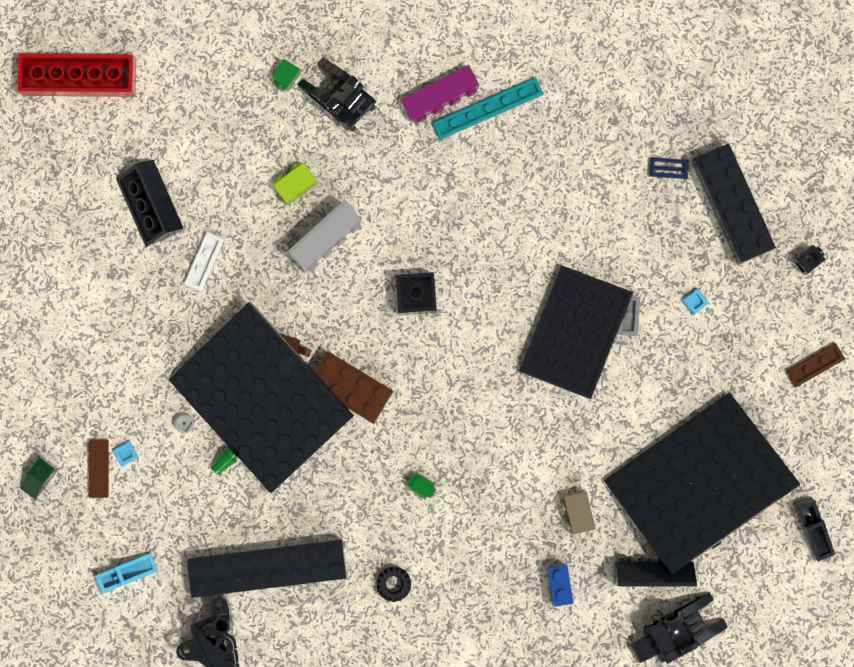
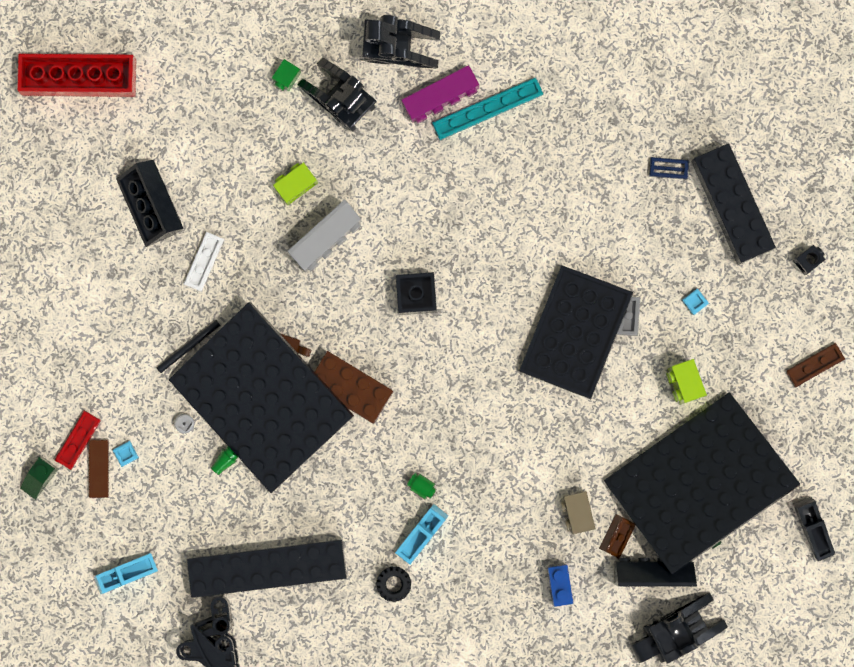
none -> red tile [55,410,102,470]
none -> black bar [156,320,221,373]
none -> black piece [362,15,440,69]
none -> medium azure slope [395,504,449,565]
none -> reddish brown slope [599,514,636,559]
none -> lime brick [666,359,707,405]

